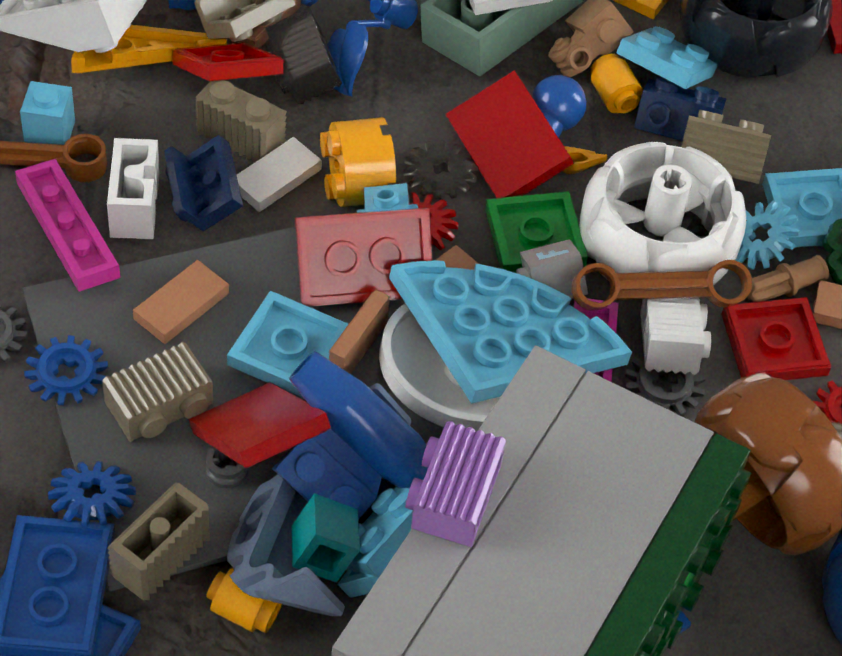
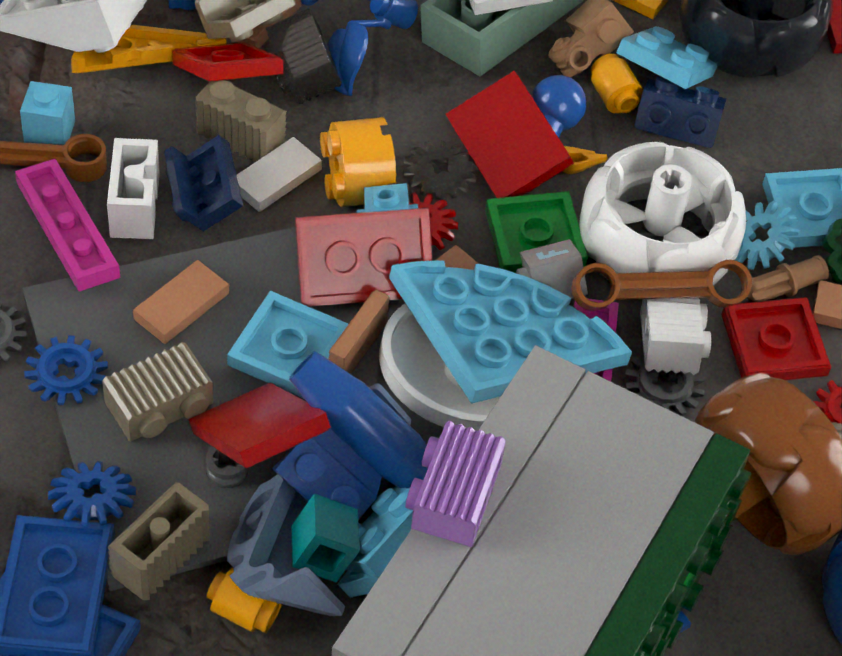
dark tan brick [681,110,771,184] -> none

